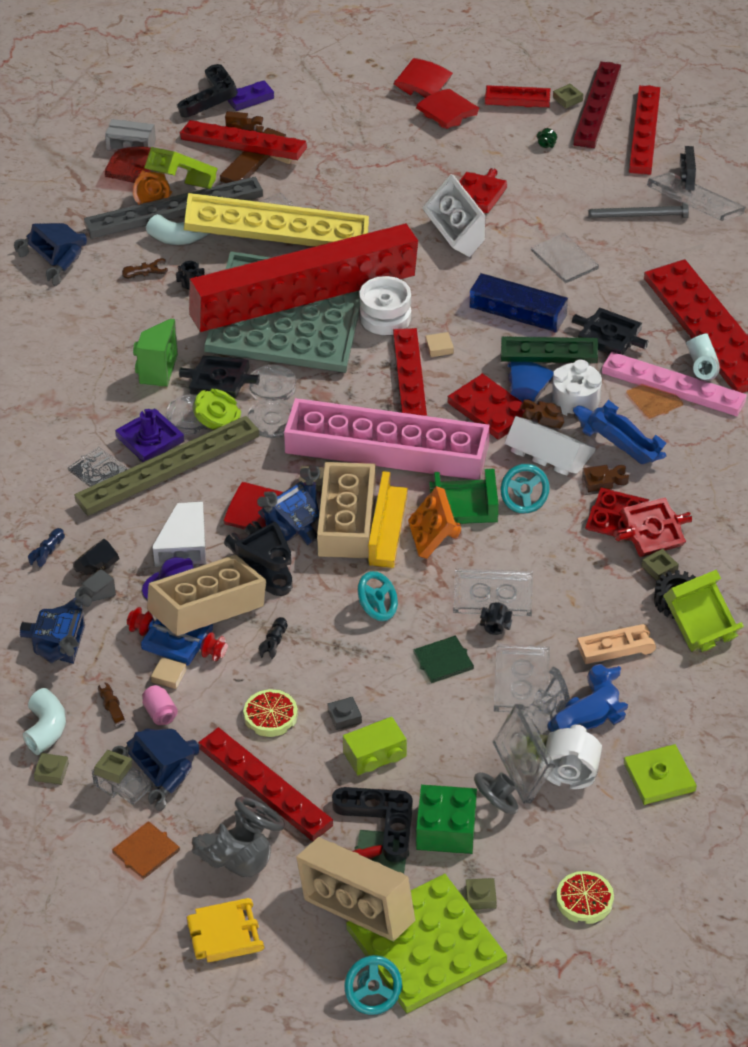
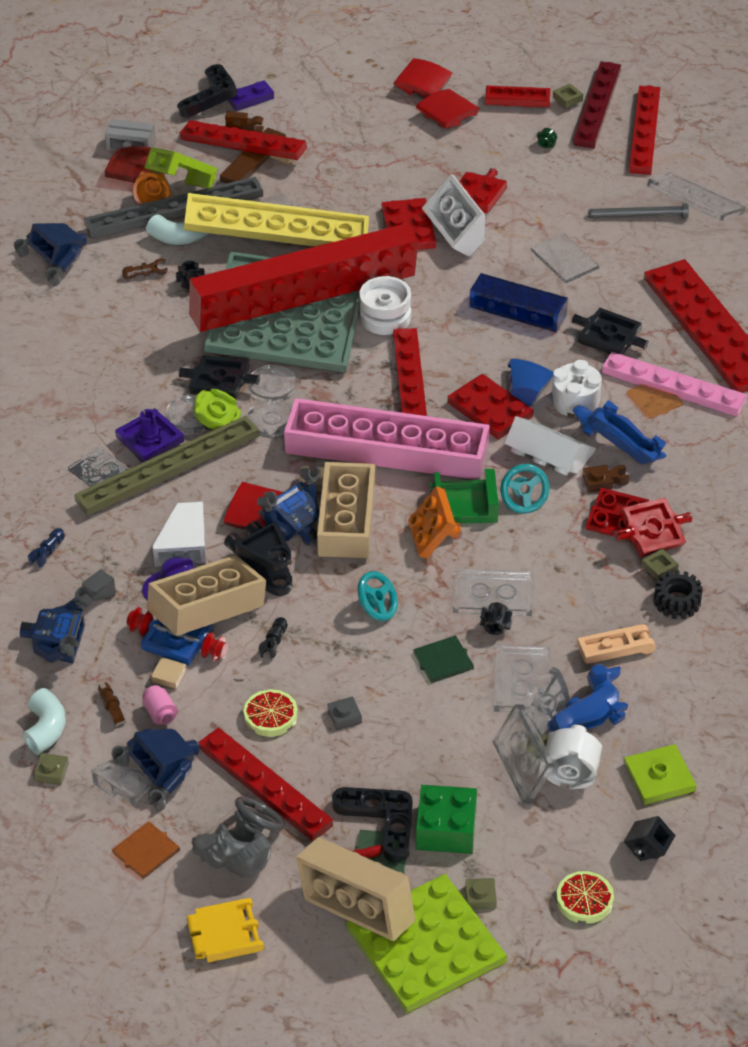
black rock [73,539,120,575] -> none
olive plate [94,750,132,784] -> none
bright green slope [133,318,178,387] -> none
lime brick [343,716,407,776] -> none
teal piece [344,955,402,1015] -> none
yellow fence [368,471,408,568] -> none
tan tile [425,332,454,357] -> none
dark grey piece [474,772,519,814] -> none
dark green fence [501,336,598,363] -> none
reddish brown plate [520,400,564,429] -> none
lime panel [663,569,744,652] -> none
black plate [679,146,696,191] -> none
light aqua cylinder [686,334,720,381] -> none
none -> red plate [381,198,436,250]
none -> black brick [623,816,676,861]

